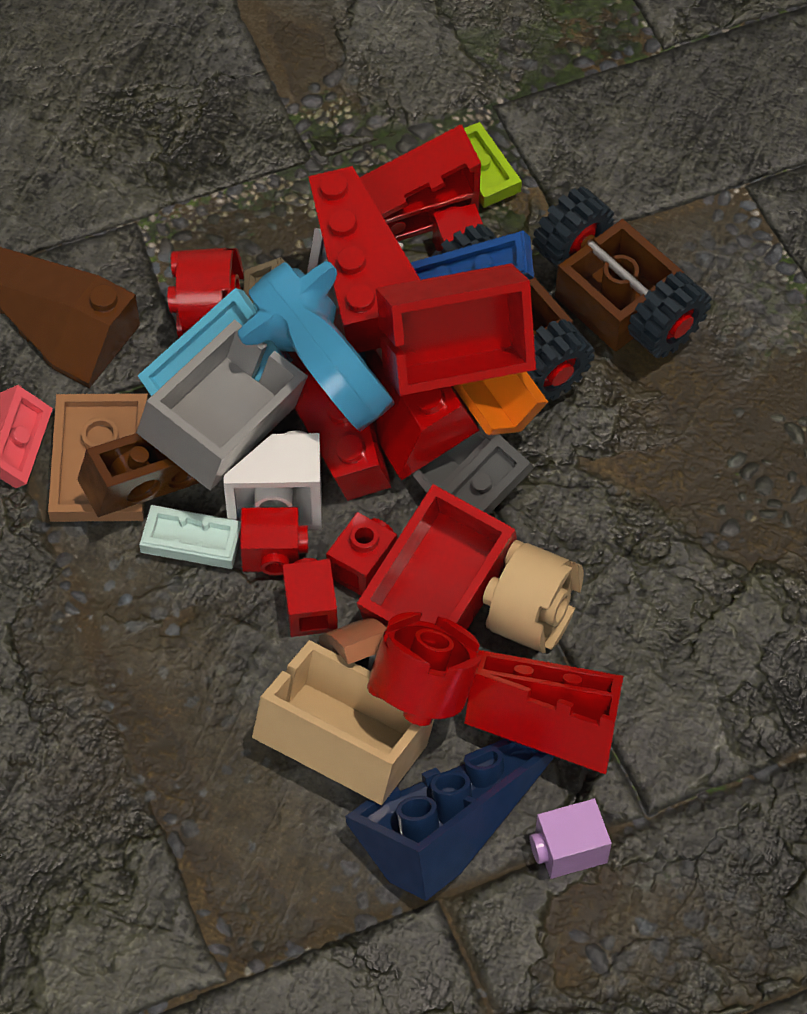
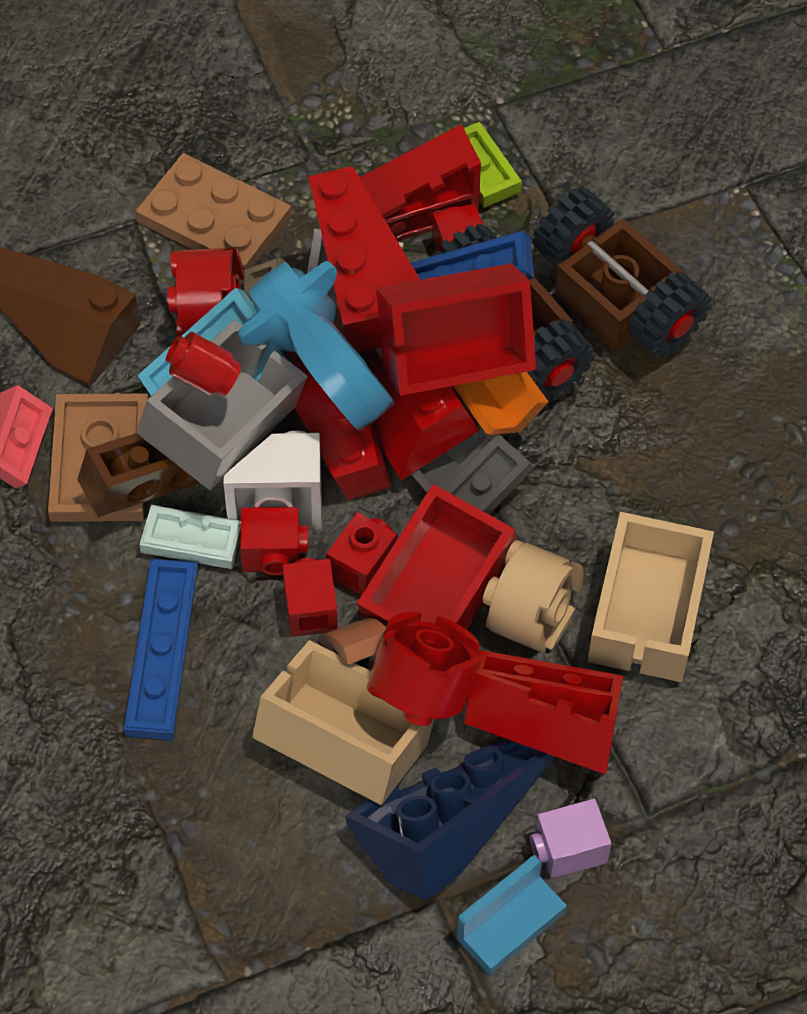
none -> blue tile [124,559,199,741]
none -> medium nougat plate [135,153,292,272]
none -> red brick [165,331,241,397]
none -> dark azure panel [456,855,567,976]
none -> tan piece [587,512,714,682]

